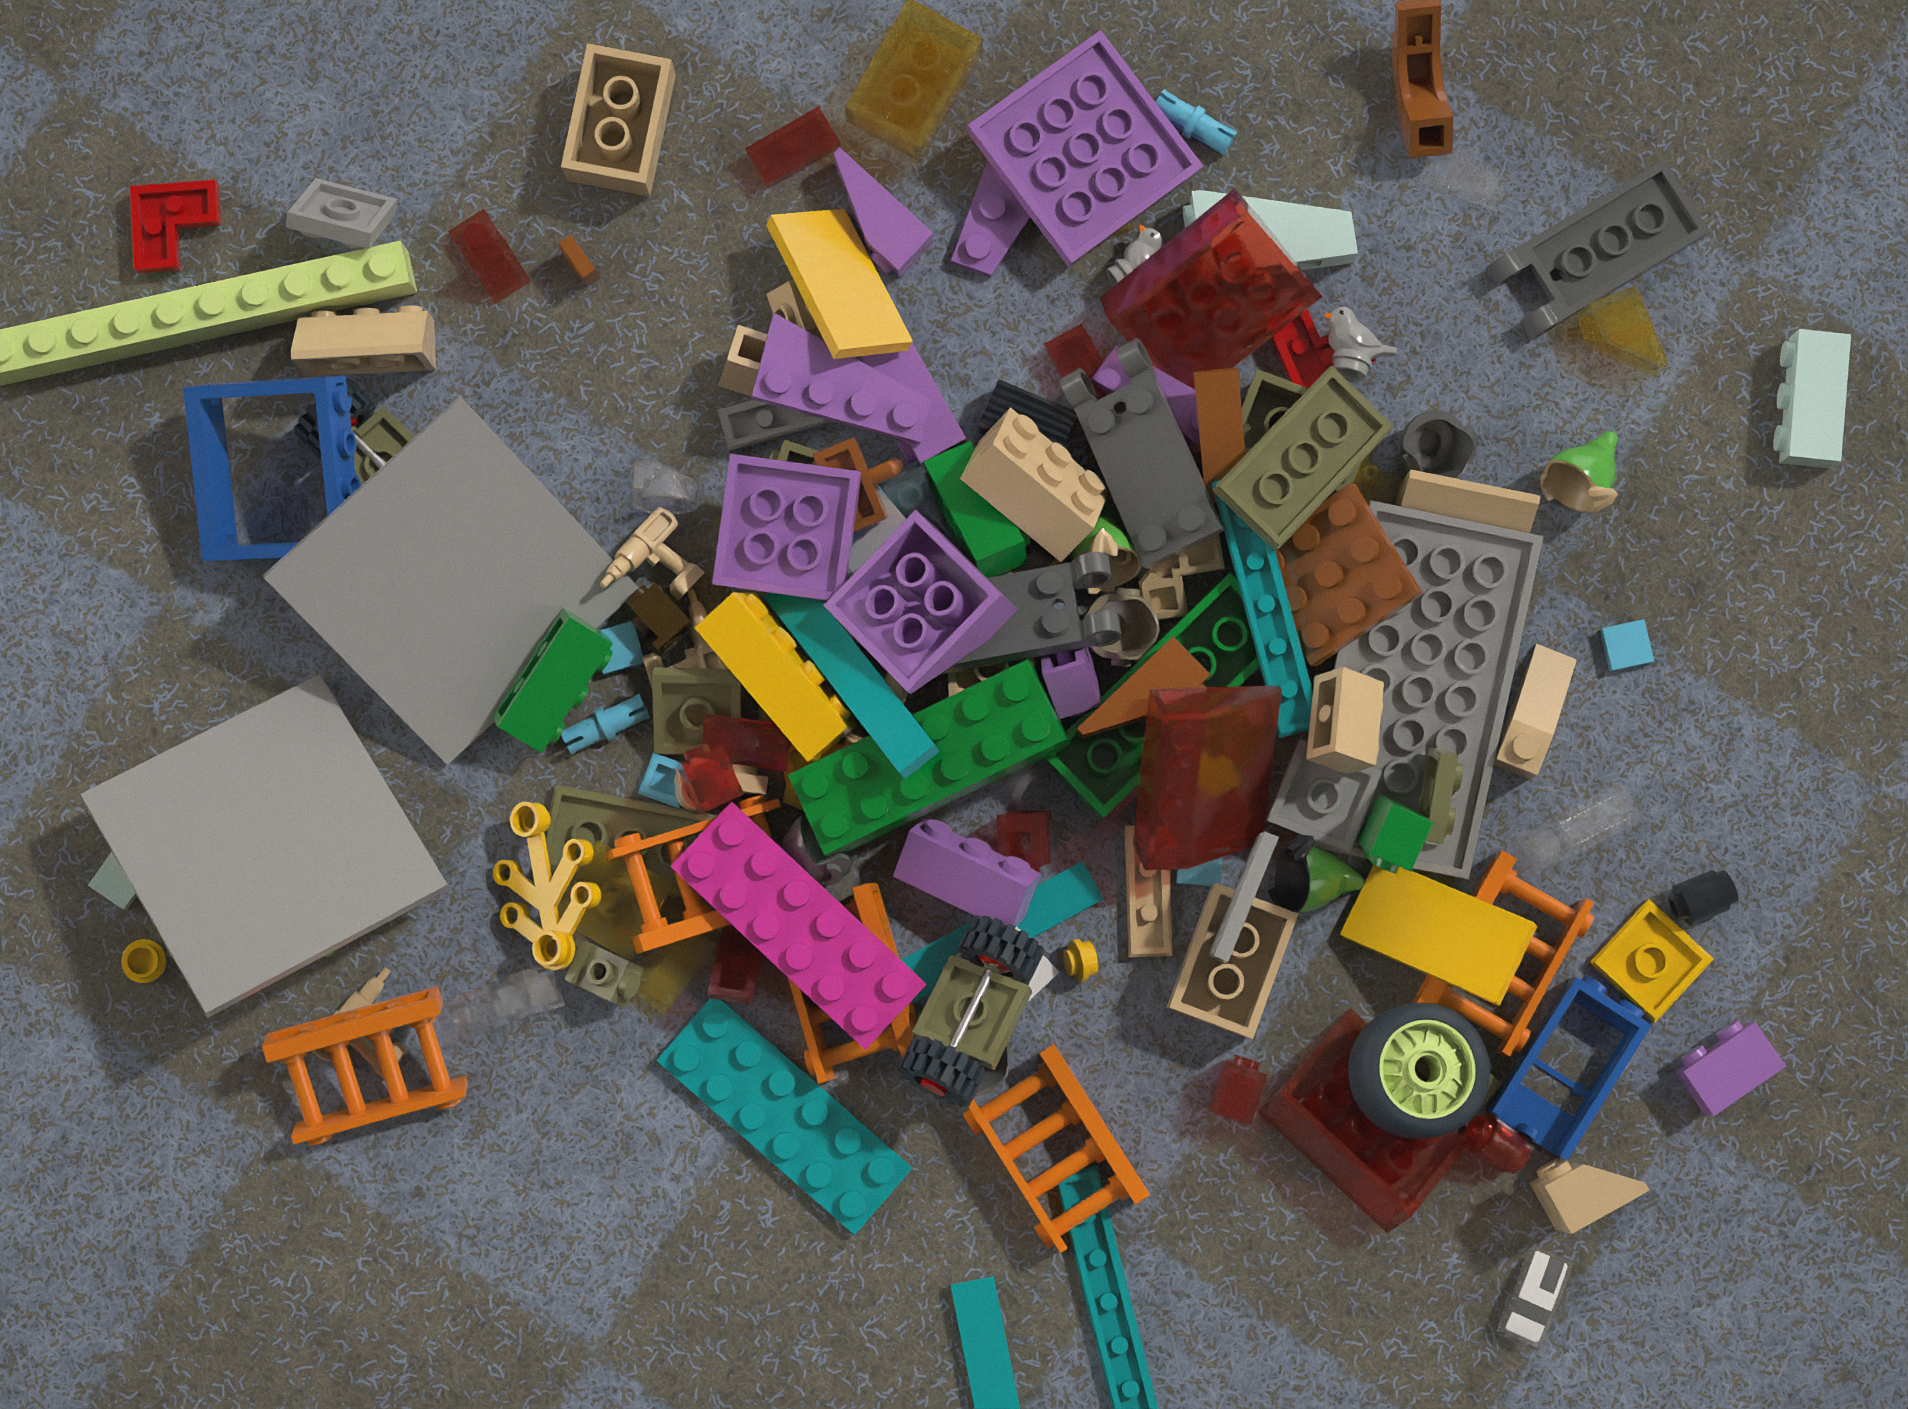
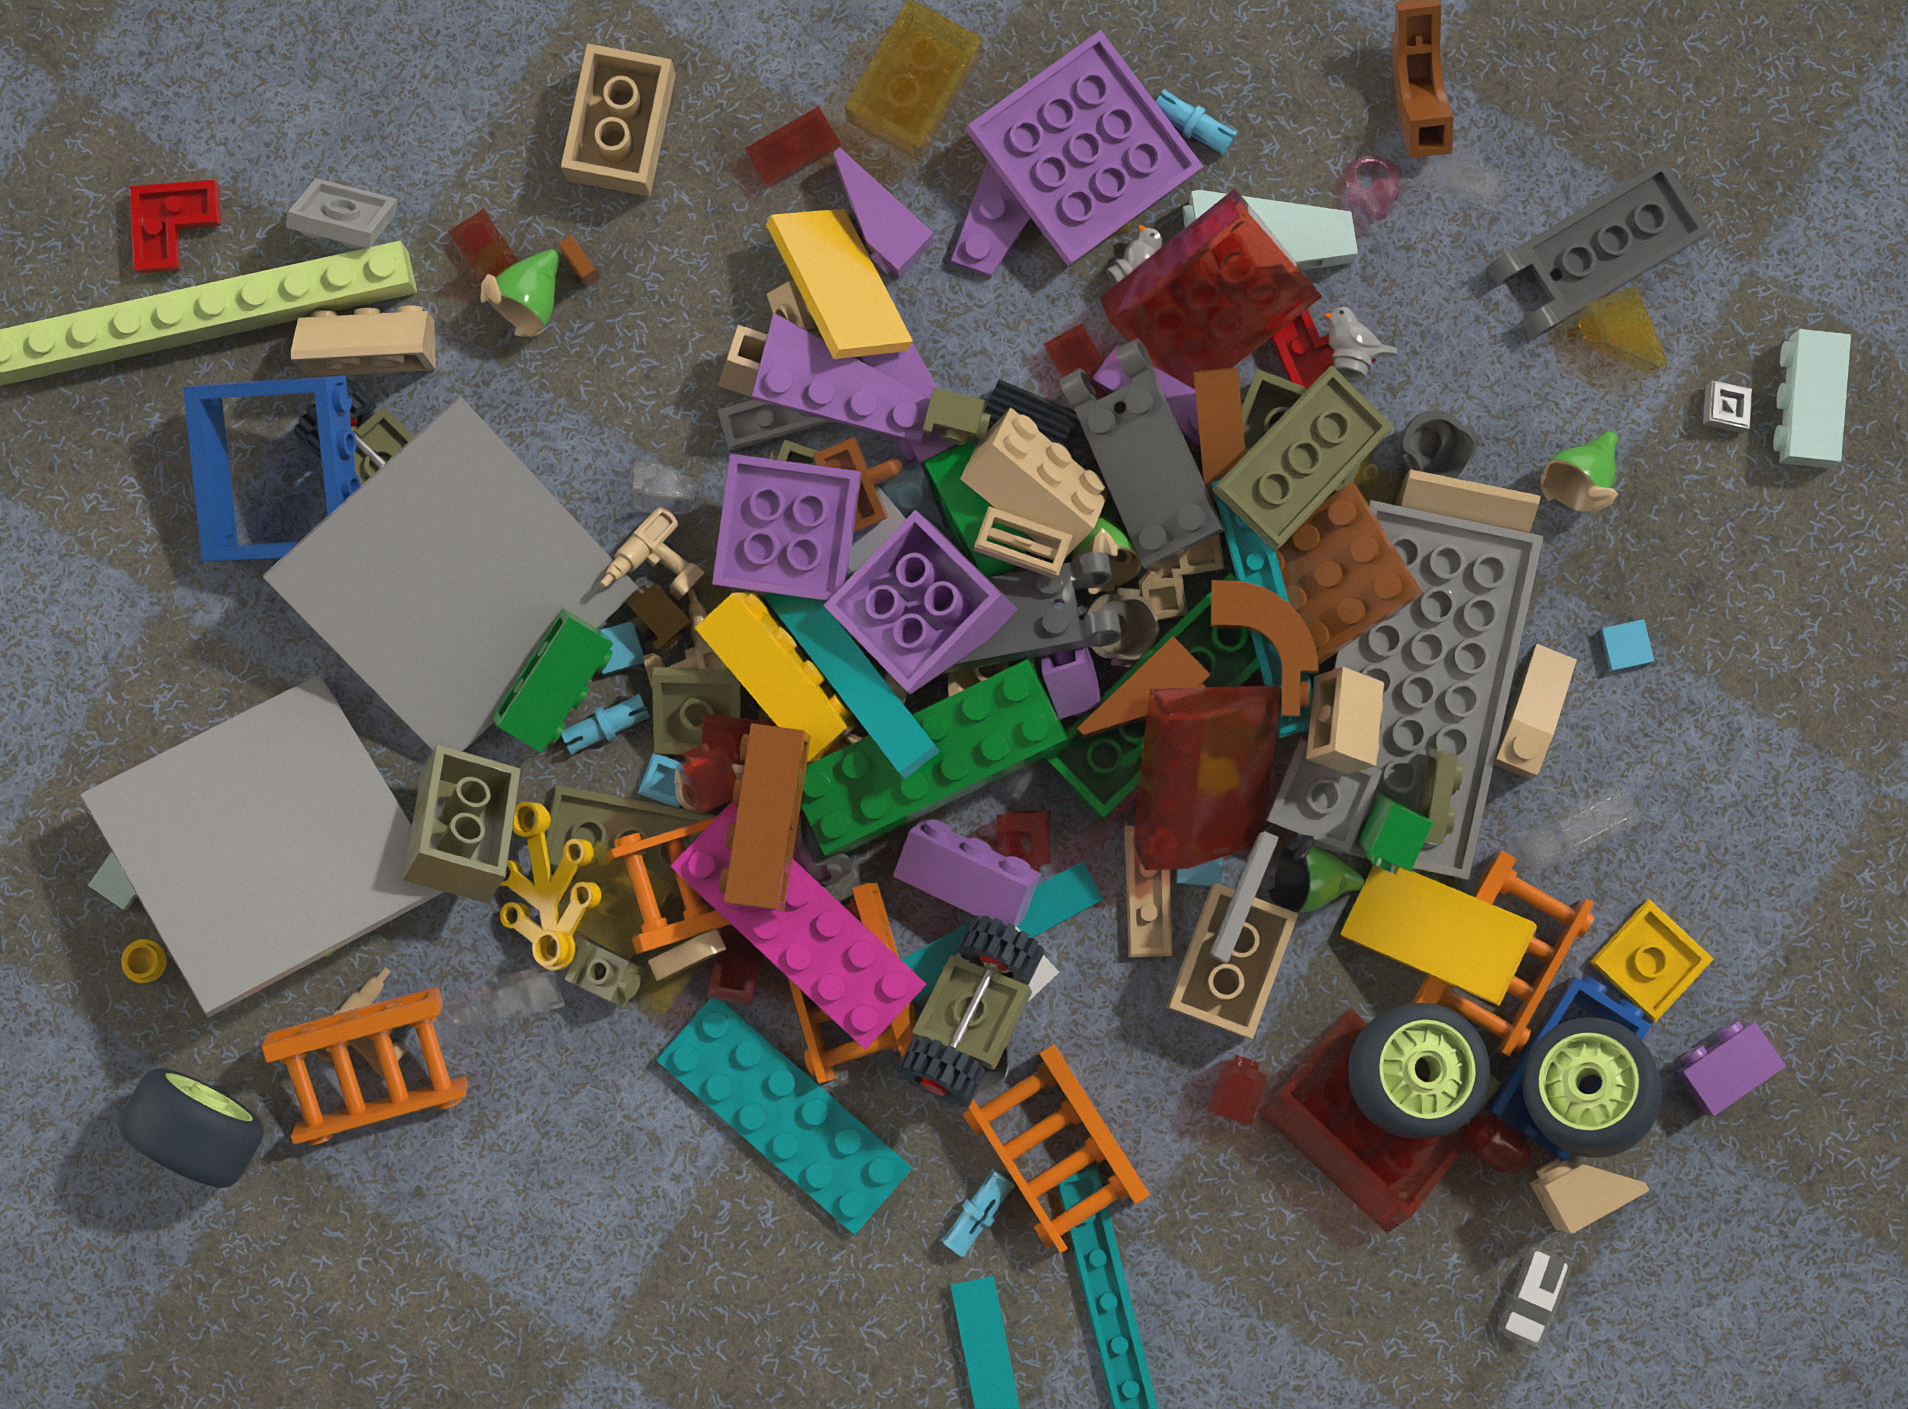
yellow plate [1063,939,1098,983] -> none
black brick [1668,870,1739,926] -> none
none -> black wheel [119,1068,264,1188]
none -> olive brick [403,744,521,904]
none -> bright green hat [480,249,561,338]
none -> tan beam [648,929,726,982]
none -> dark orange brick [719,723,811,913]
none -> olive brick [923,388,991,445]
none -> medium azure pin [941,1169,1016,1257]
none -> tan tile [974,507,1073,579]
none -> dark orange arch [1211,580,1318,718]
none -> clear pink piece [1345,155,1401,220]
none -> wheel [1522,1017,1662,1158]
none -> light grey tile [1703,380,1752,434]

